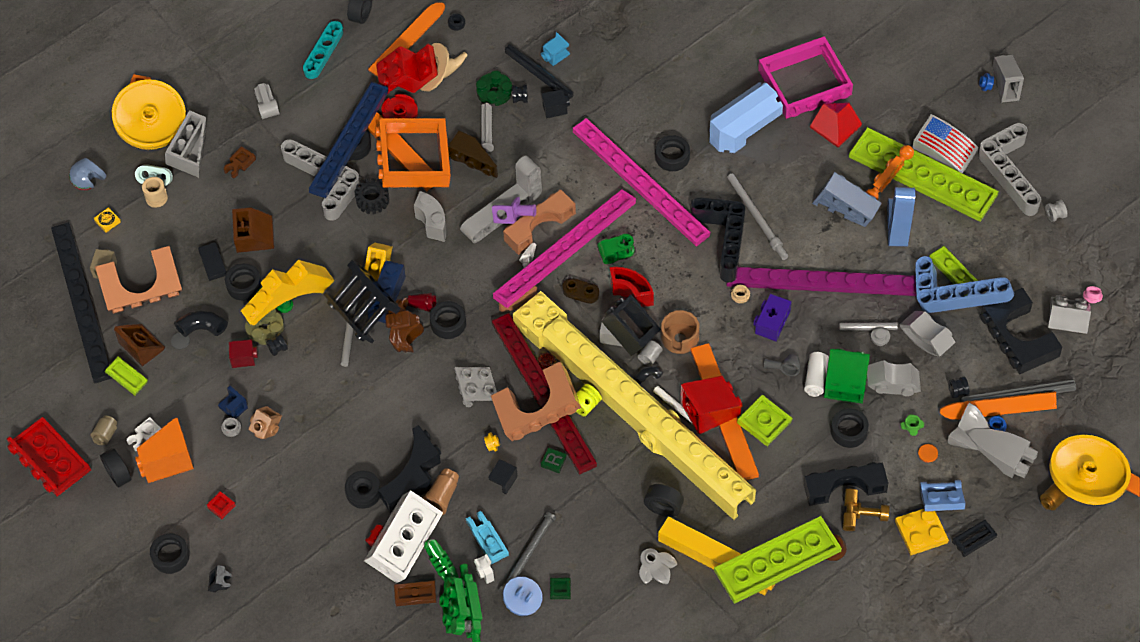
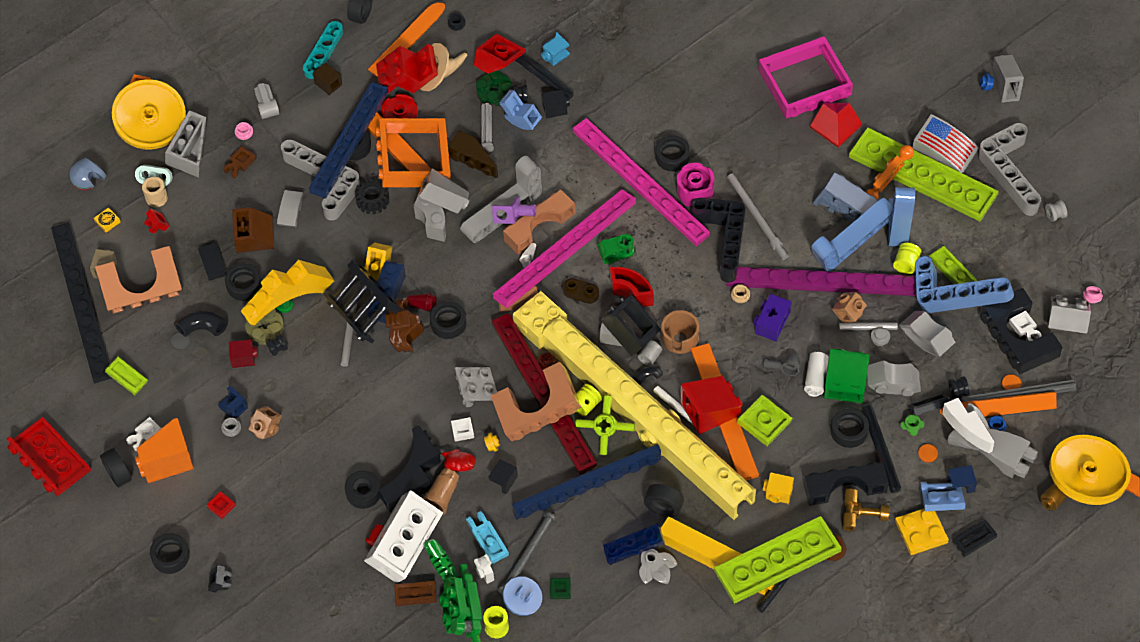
dark tan brick [91,415,117,445] -> none
reddish brown slope [114,324,165,367] -> none
dark green tile [541,448,567,473] -> none
light blue brick [709,82,783,153] -> none
none -> red tile [144,209,170,234]
none -> bright pink plate [235,122,253,140]
none -> light grey slope [277,190,303,227]
none -> dark brown brick [313,62,342,96]
none -> light grey slope [419,169,470,213]
none -> red animal [441,449,476,472]
none -> white plate [451,417,474,442]
none -> red slope [473,34,526,74]
none -> neon yellow piece [483,606,509,639]
none -> medium blue brick [499,90,542,130]
none -> dark blue plate [512,444,661,520]
none -> lime bar [576,396,635,455]
none -> clear blue tile [603,523,665,565]
none -> dark pink brick [677,163,714,207]
none -> black bar [757,576,791,613]
none -> yellow brick [763,473,794,504]
none -> medium blue beam [811,198,892,272]
none -> medium nougat brick [832,292,867,323]
none -> black axle [862,405,901,493]
none -> neon yellow piece [893,243,921,274]
none -> black tile [908,394,951,416]
none -> white slope [942,398,994,453]
none -> dark blue panel [947,465,977,493]
none -> orange piece [1002,375,1022,390]
none -> white plate [1009,311,1042,341]

